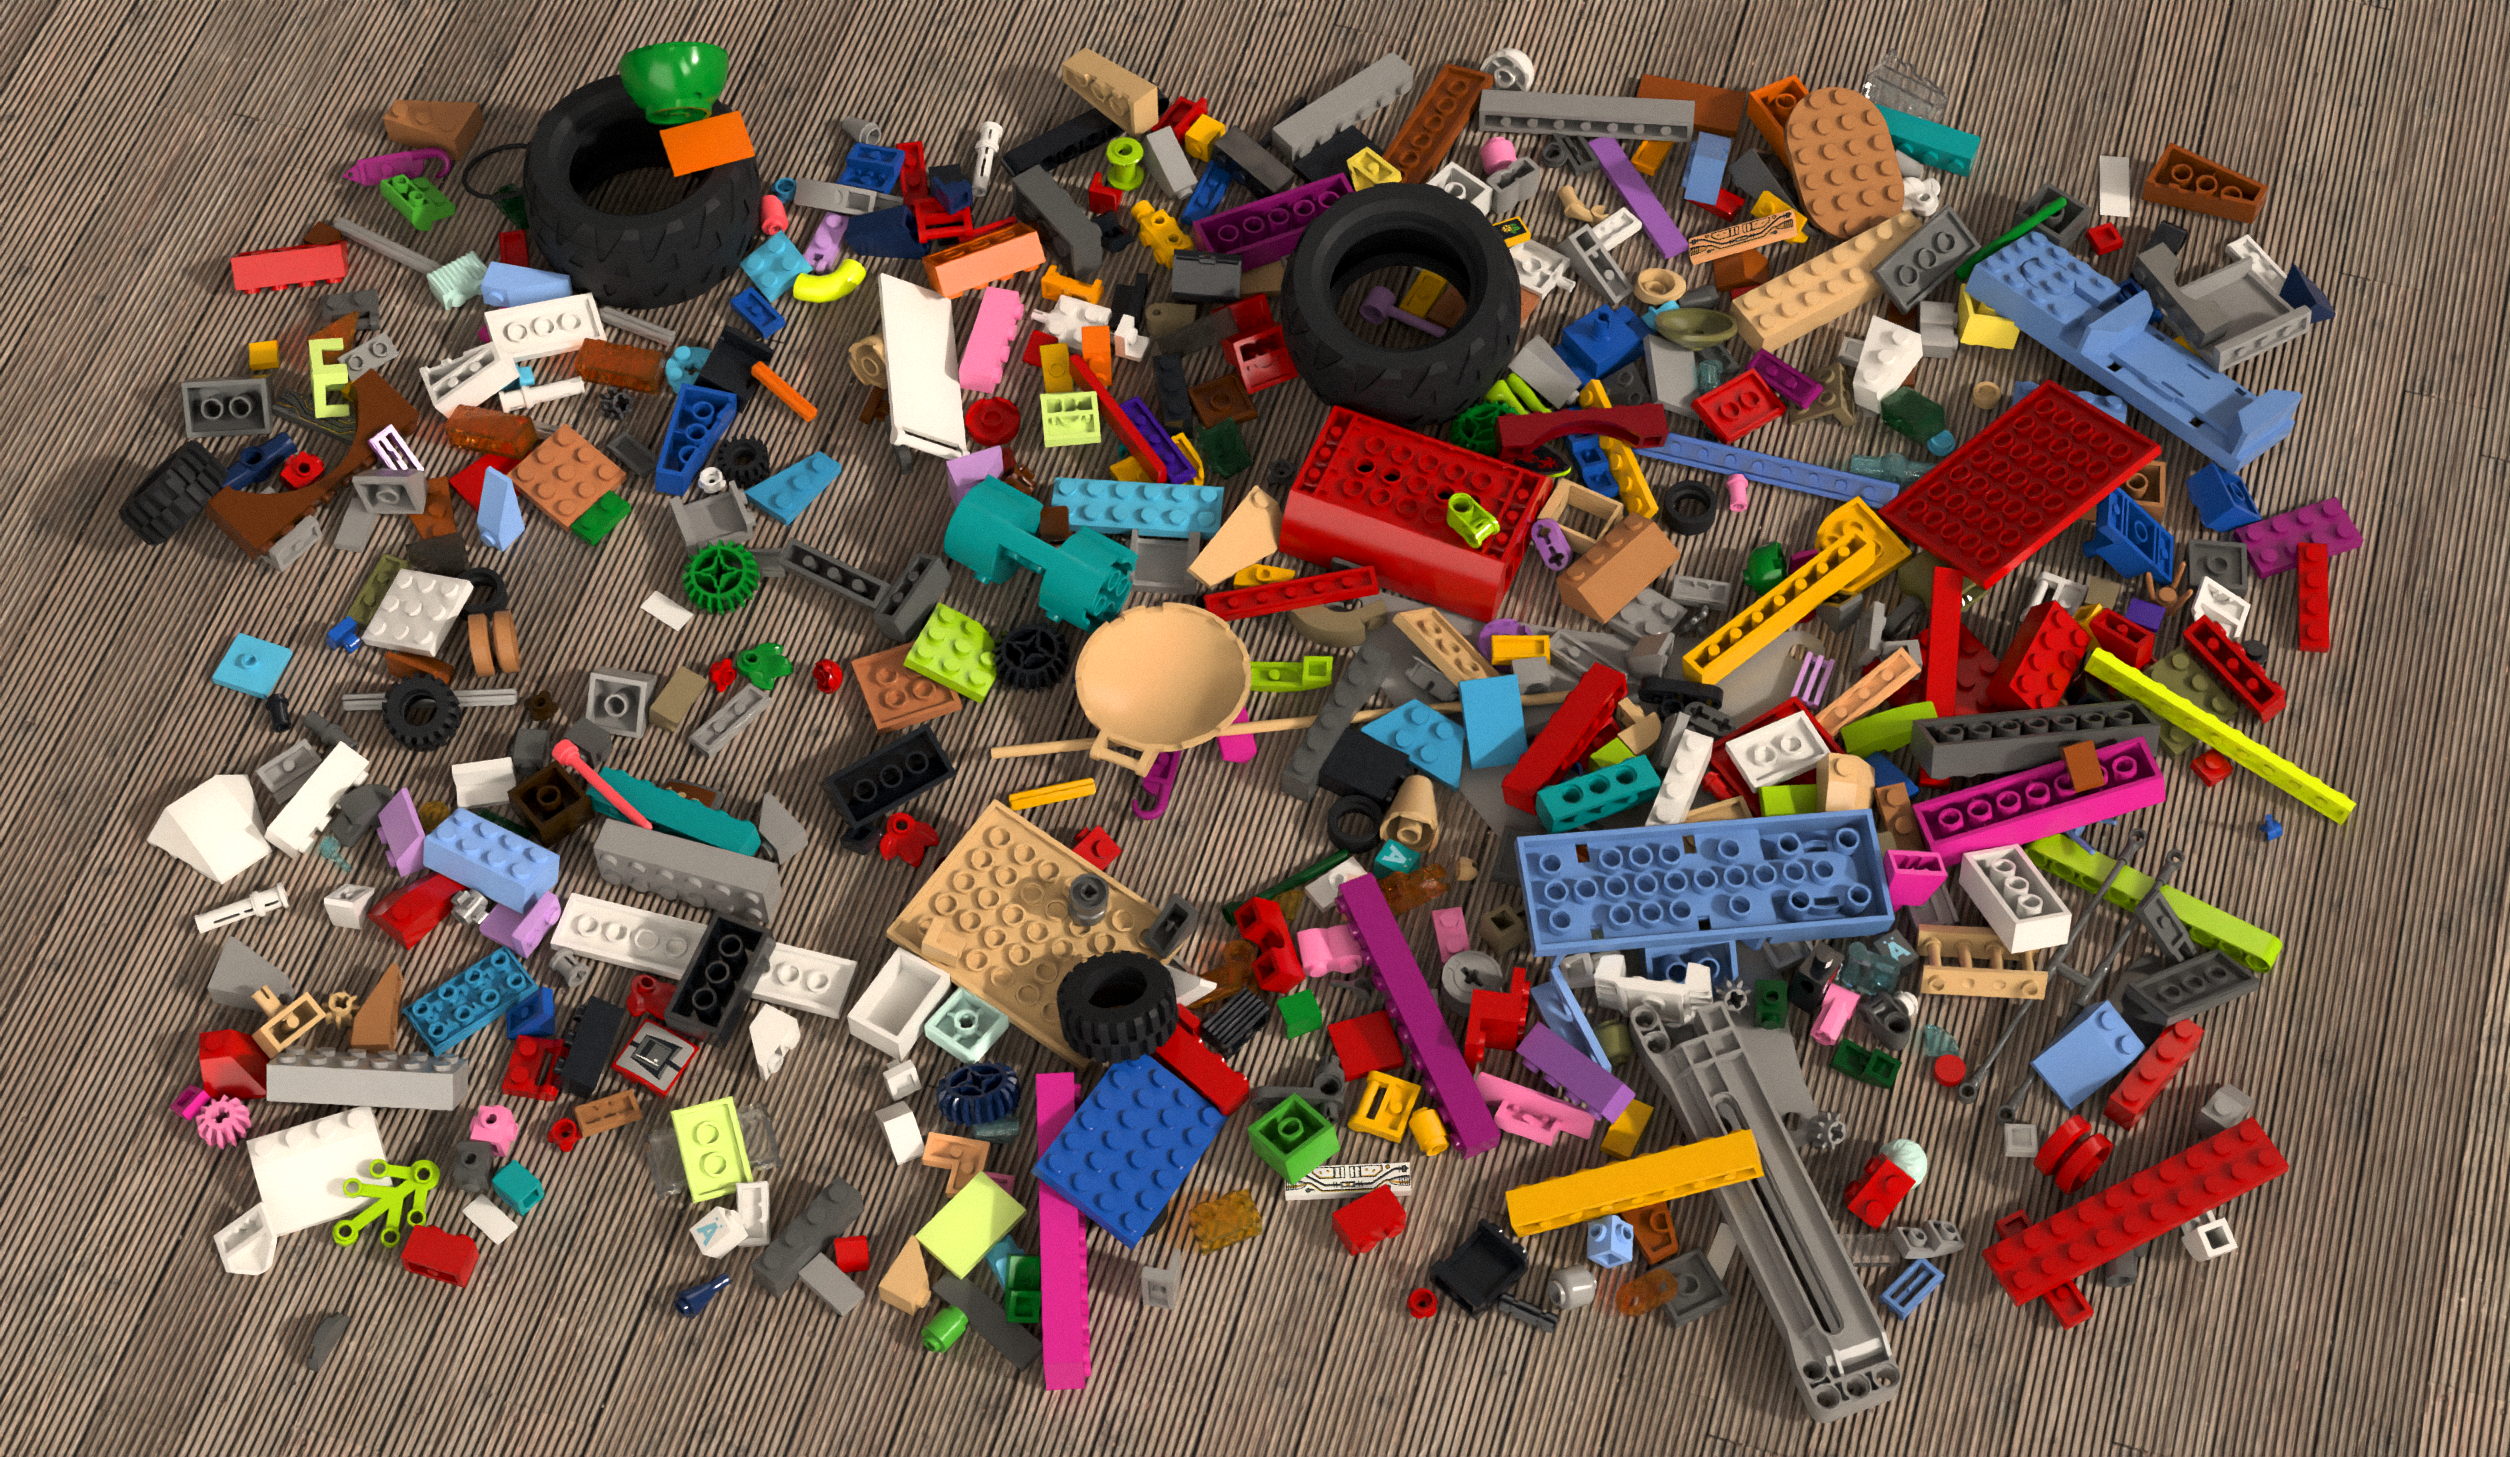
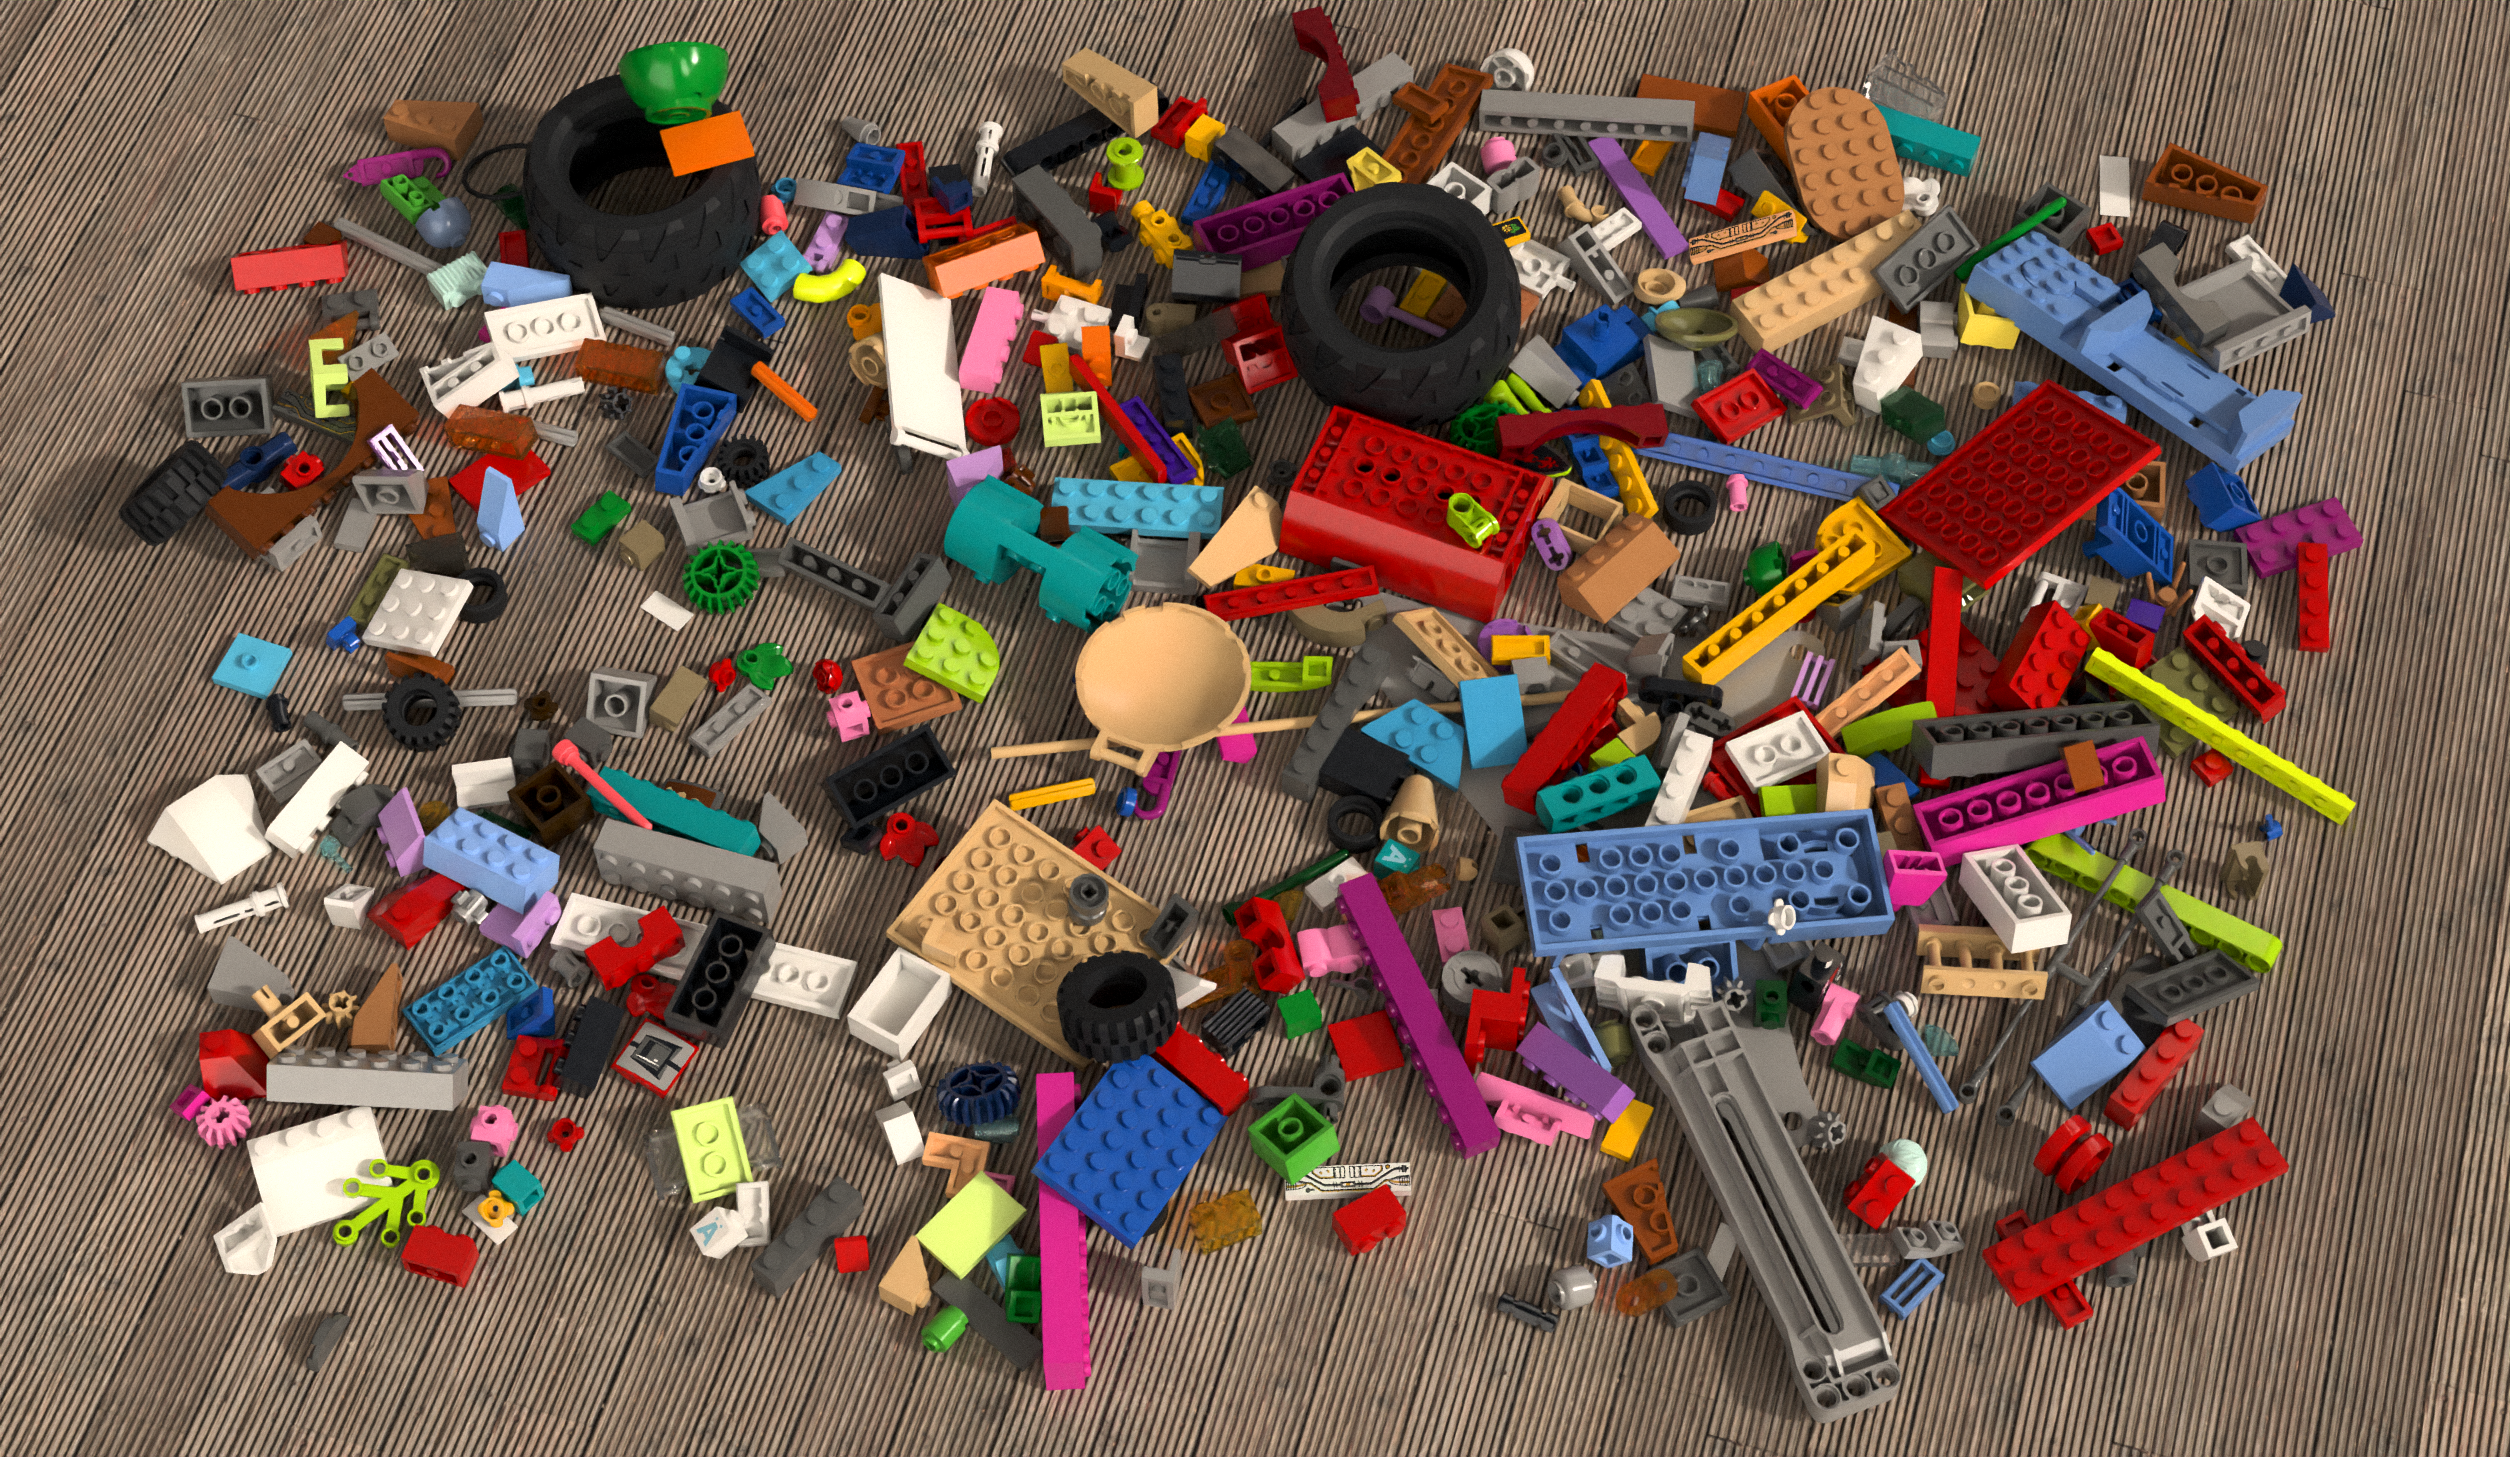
yellow tile [249,340,279,371] -> none
medium nougat wheel [468,609,520,678] -> none
nougat plate [506,423,627,532] -> none
medium nougat plate [572,1088,643,1138] -> none
dark blue cone [674,1273,731,1319] -> none
white slope [749,1003,800,1081] -> none
light grey tile [798,1252,866,1318] -> none
light aqua brick [924,987,1009,1065] -> none
black gear [991,620,1070,694] -> none
light grey slope [1141,126,1198,201] -> none
red tile [1177,1003,1201,1038] -> none
yellow plate [1347,1070,1421,1144] -> none
red plate [1406,1288,1438,1319] -> none
yellow brick [1408,1107,1449,1156] -> none
black panel [1430,1218,1529,1321] -> none
yellow brick [1505,1129,1764,1238] -> none
clear light blue plate [1841,942,1903,998] -> none
dark grey brick [1869,929,1919,985] -> none
light grey cone [1895,149,1923,178] -> none
red tile [1933,1054,1966,1087] -> none
white tile [2003,1123,2038,1157] -> none
none -> sand blue cylinder [415,197,471,249]
none -> yellow plate [477,1190,515,1228]
none -> red arch [584,905,686,992]
none -> dark tan brick [618,519,666,572]
none -> bright pink brick [826,691,871,743]
none -> light orange plate [847,303,883,341]
none -> blue tile [1116,786,1137,817]
none -> dark red arch [1291,6,1360,123]
none -> dark orange tile [1392,81,1449,124]
none -> white plate [1768,899,1796,935]
none -> dark grey slope [1852,473,1897,512]
none -> medium blue axle [1883,1001,1959,1114]
none -> dark tan hinge [2219,840,2270,901]

